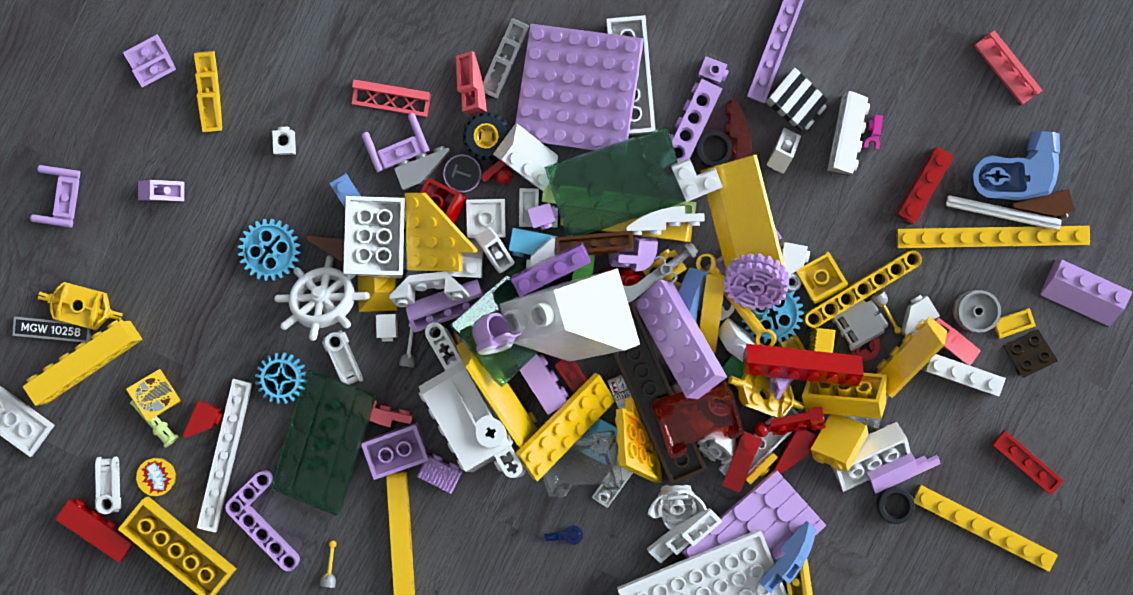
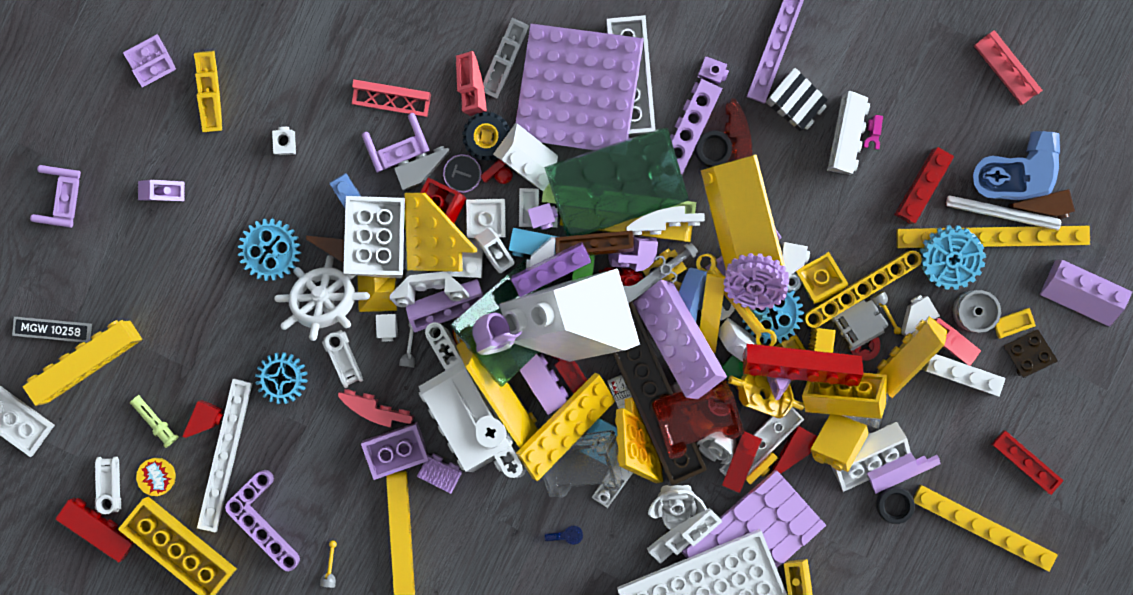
yellow plate [38,282,122,330] -> none
tile [126,369,181,422] -> none
clear green piece [270,370,376,516] -> none
white plate [671,158,723,202] -> none
red plate [754,407,826,437] -> none
medium blue slope [759,520,816,593] -> none
white slope [767,128,801,174] -> none
none -> medium azure piece [920,225,986,290]

